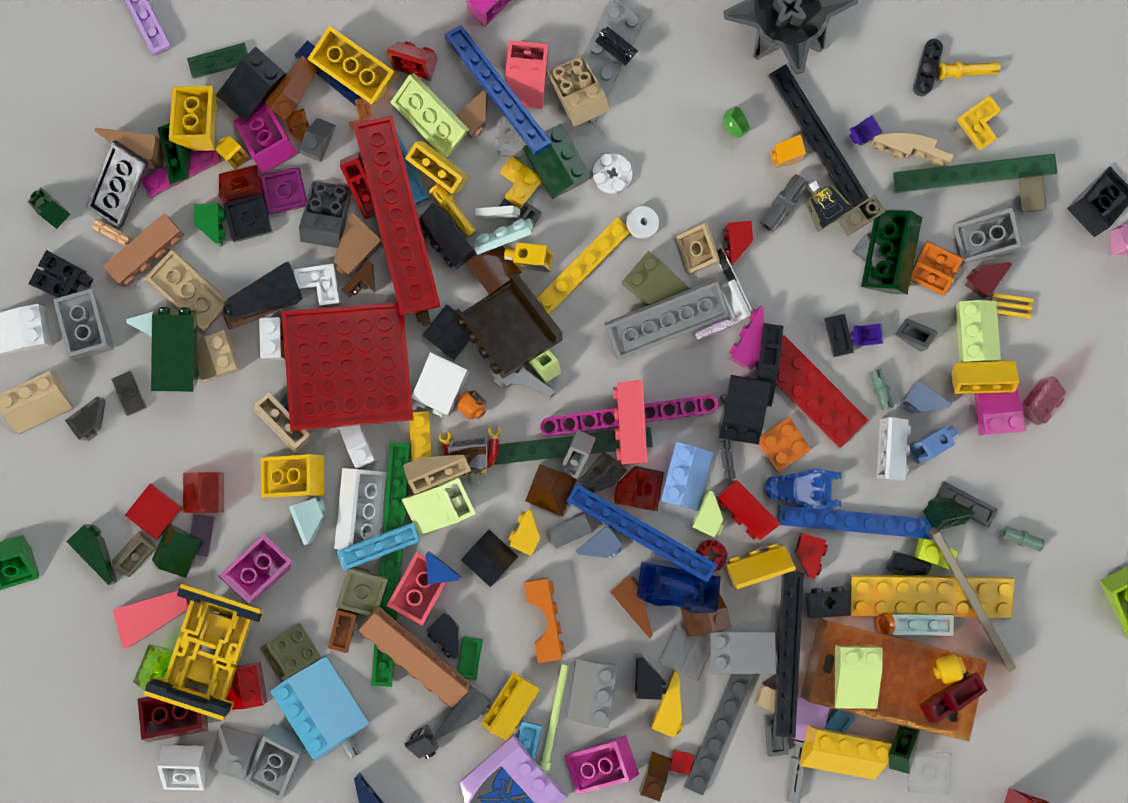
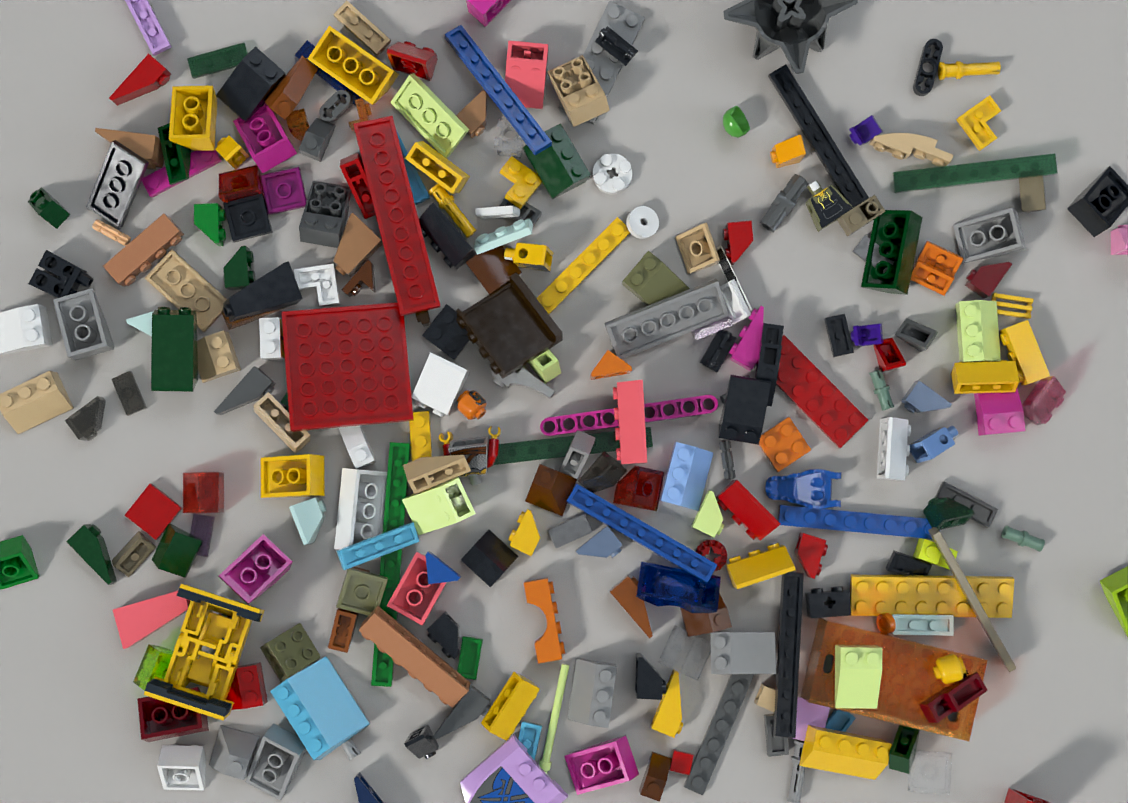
none -> red slope [109,53,171,106]
none -> dark grey slope [214,366,276,415]
none -> dark green slope [223,246,256,290]
none -> dark grey beam [319,90,353,122]
none -> tan plate [333,0,391,56]
none -> orange slope [590,350,632,380]
none -> black hinge [700,328,737,372]
none -> red slope [873,337,906,372]
none -> yellow brick [1000,320,1050,386]

